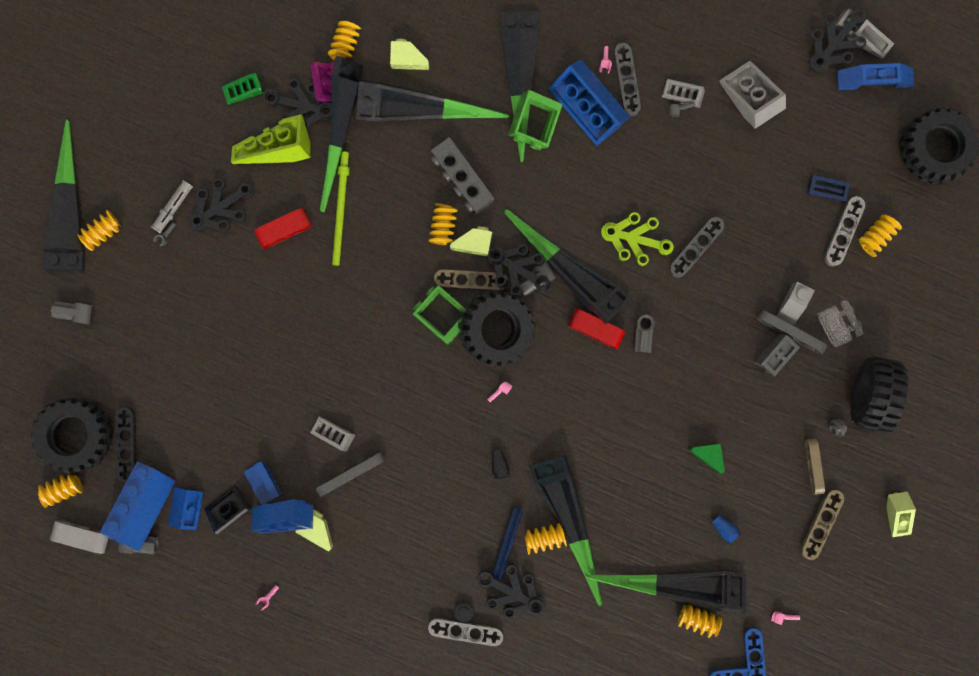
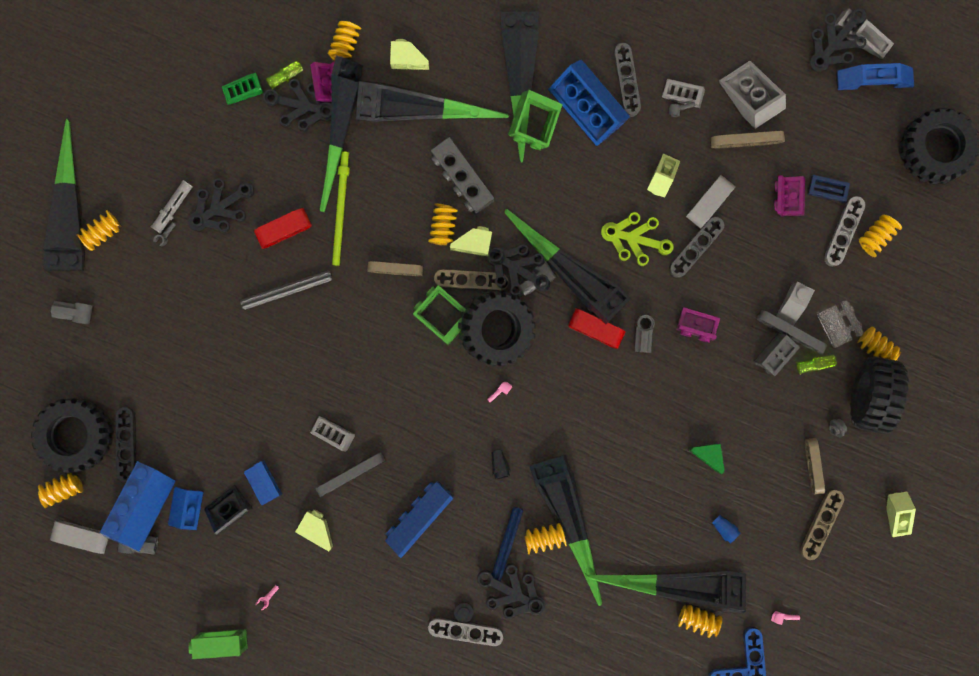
lime wedge [231,114,311,164] -> none
blue wedge [252,499,313,533] -> none
bright pink hand [599,46,612,73] -> none
none -> bright green window [189,629,248,659]
none -> dark grey axle [240,270,332,310]
none -> clear neon green axle [266,61,303,89]
none -> dark tan beam [367,261,423,276]
none -> blue slope [385,481,454,558]
none -> yellowish green slope [647,154,680,198]
none -> magenta bracket [676,307,720,343]
none -> light grey beam [686,175,736,229]
none -> dark tan beam [710,131,785,148]
none -> magenta bracket [774,175,805,216]
none -> clear neon green axle [797,355,837,374]
none -> yellow piece [857,327,901,361]

